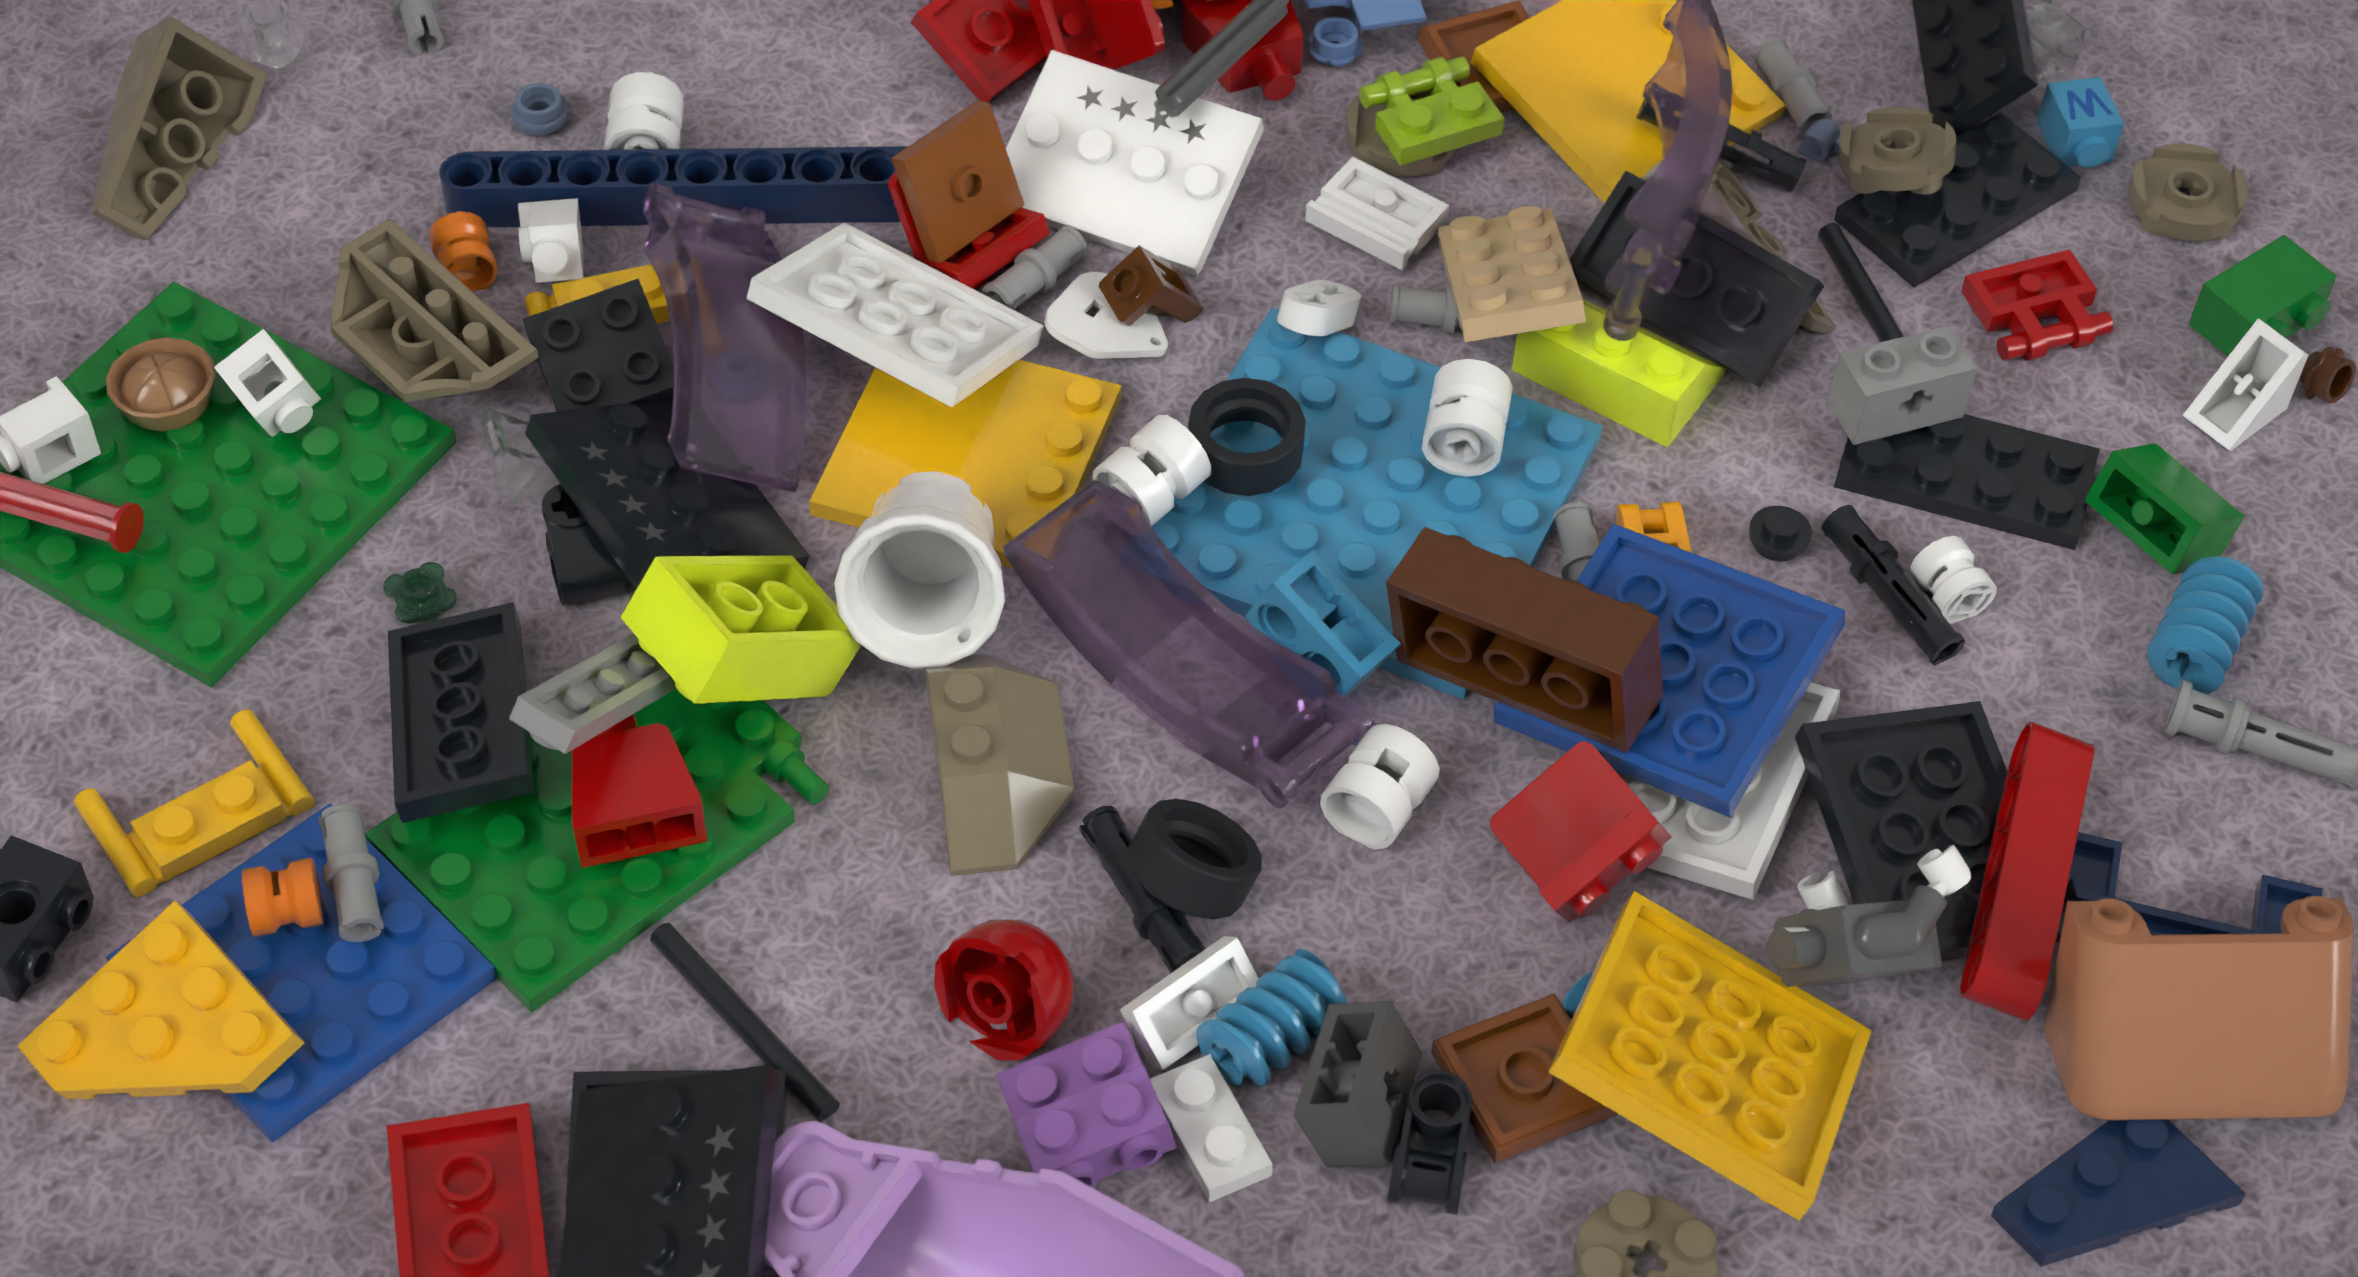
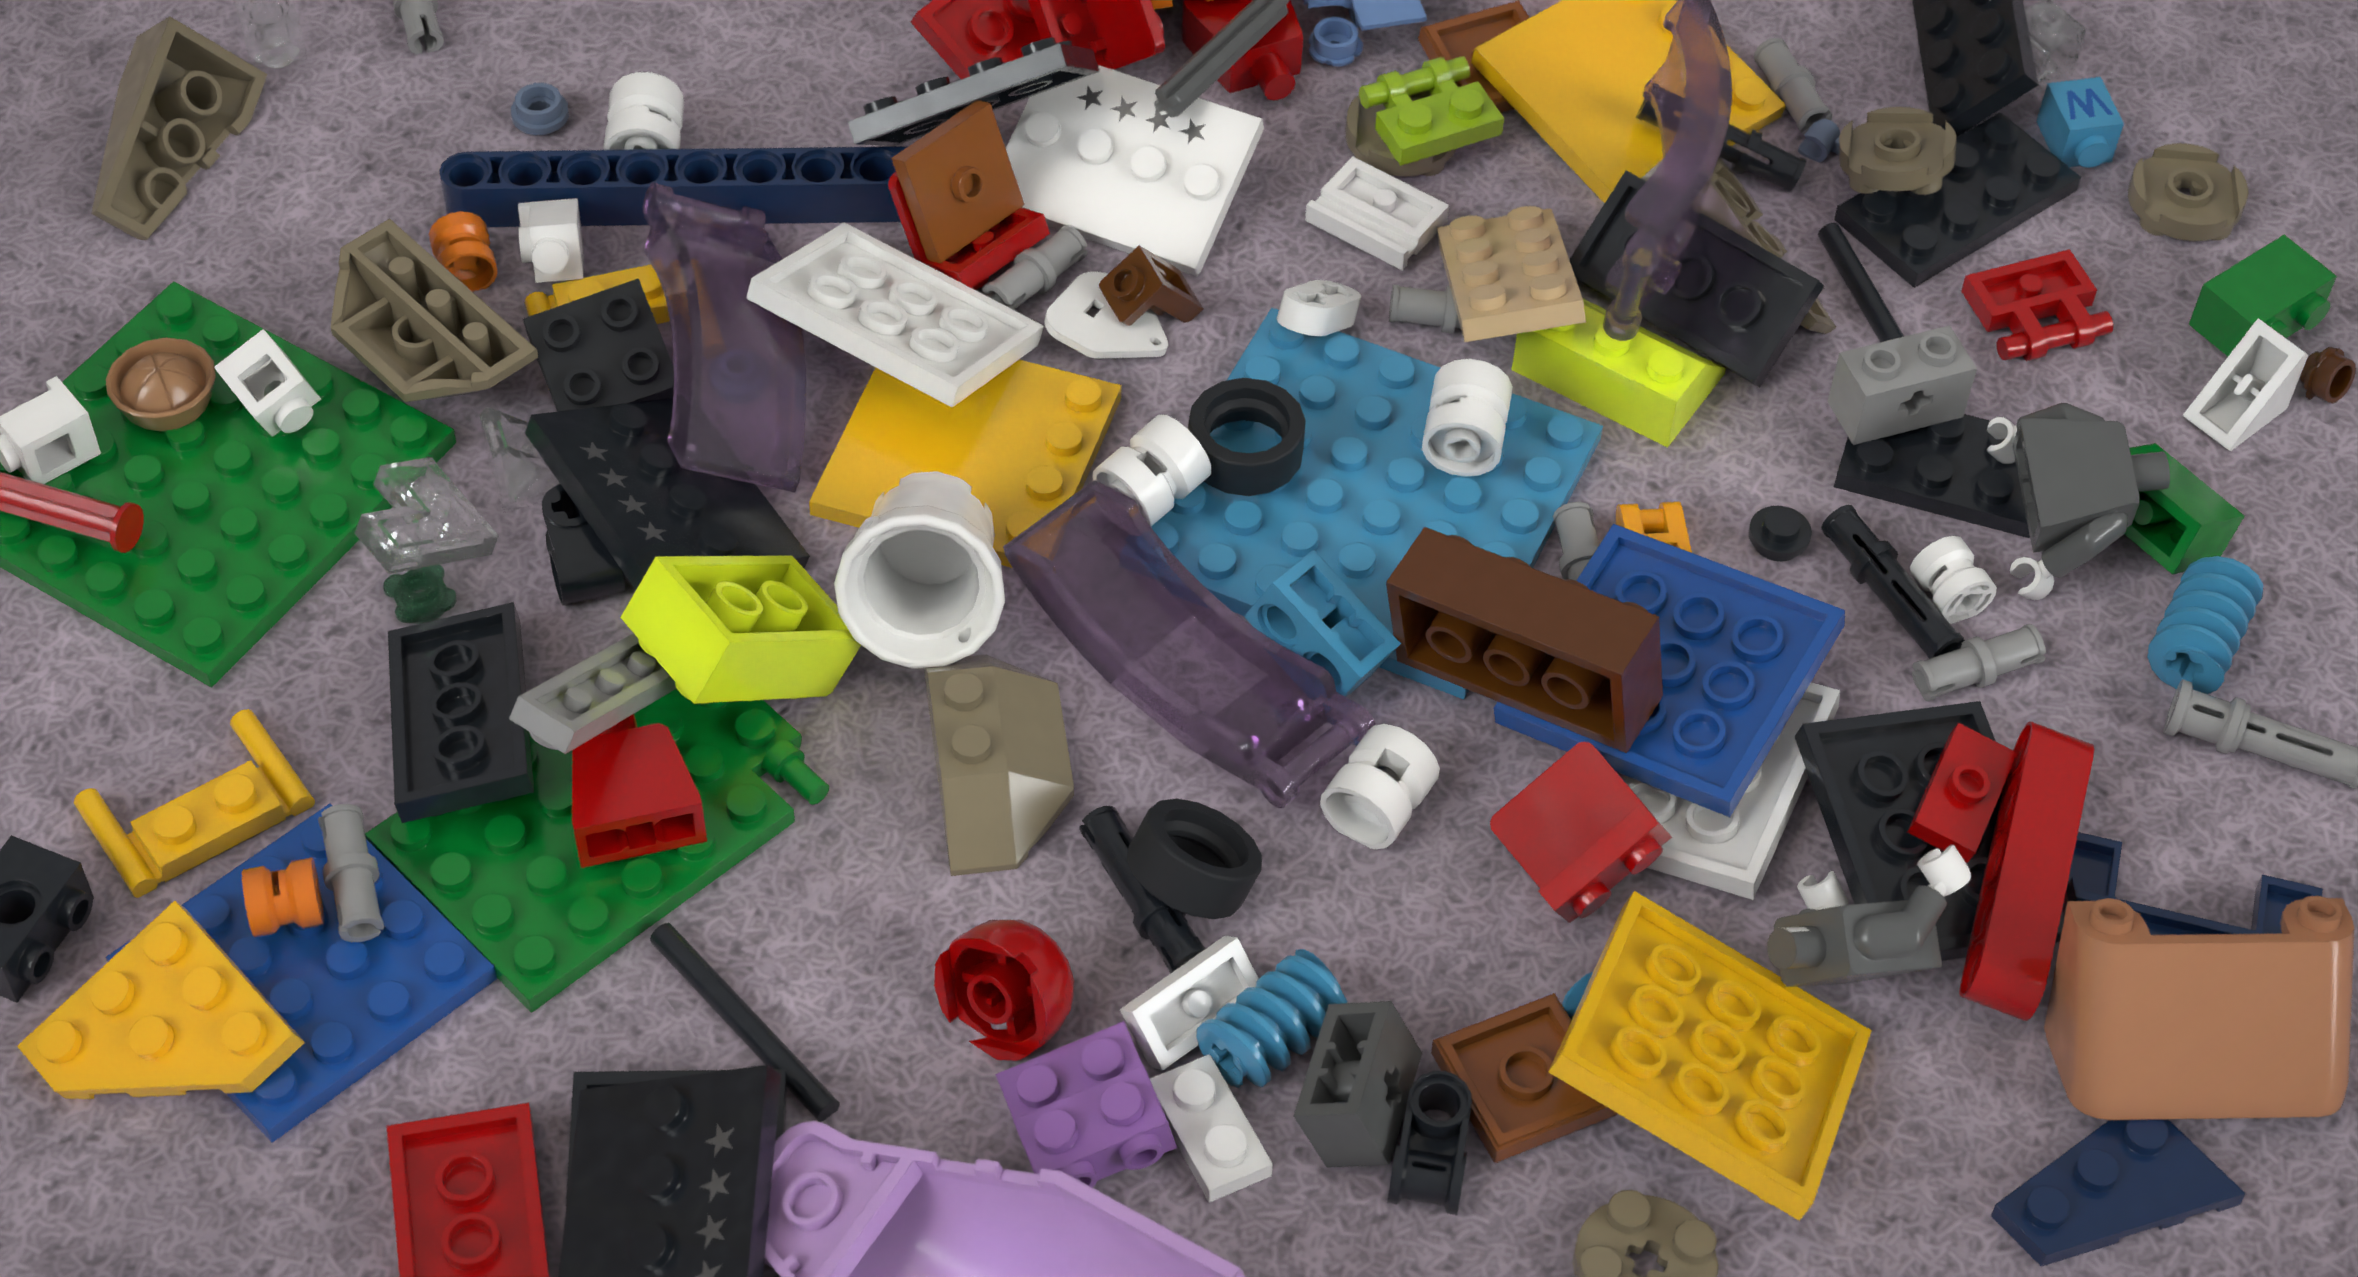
none -> clear plate [355,457,499,574]
none -> plate [848,38,1100,146]
none -> red plate [1907,723,2017,863]
none -> light grey pin [1912,624,2046,701]
none -> dark grey torso [1987,403,2170,600]

